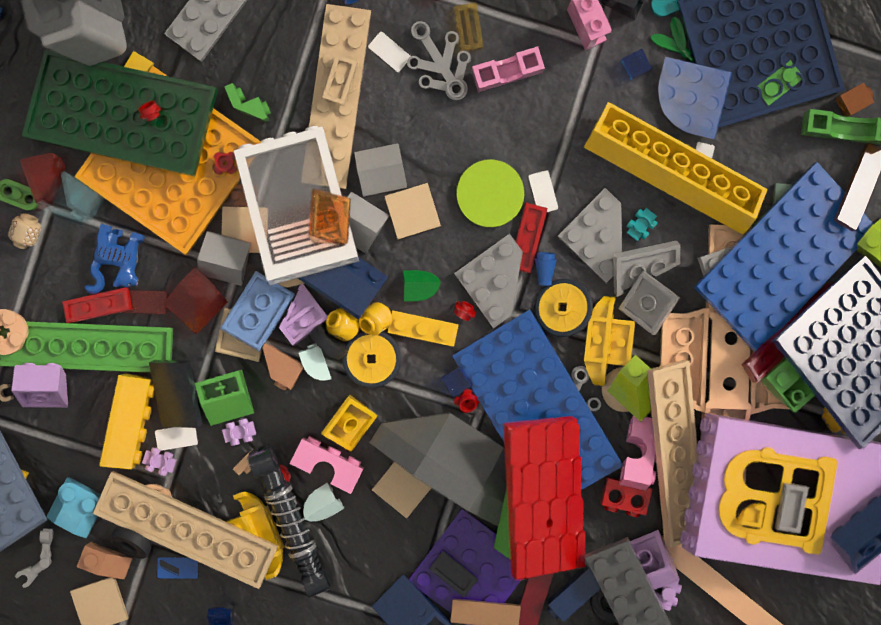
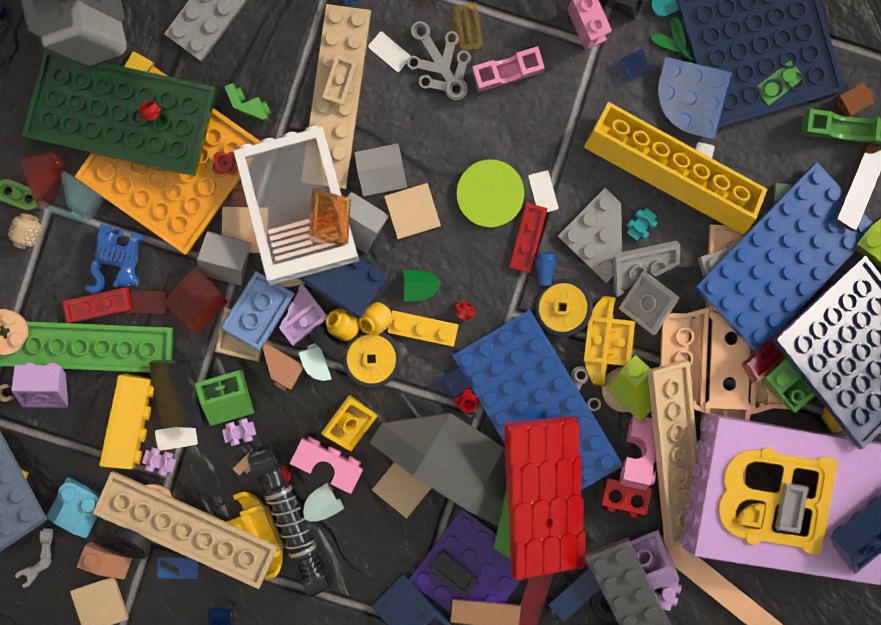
light grey plate [454,234,523,328] -> none

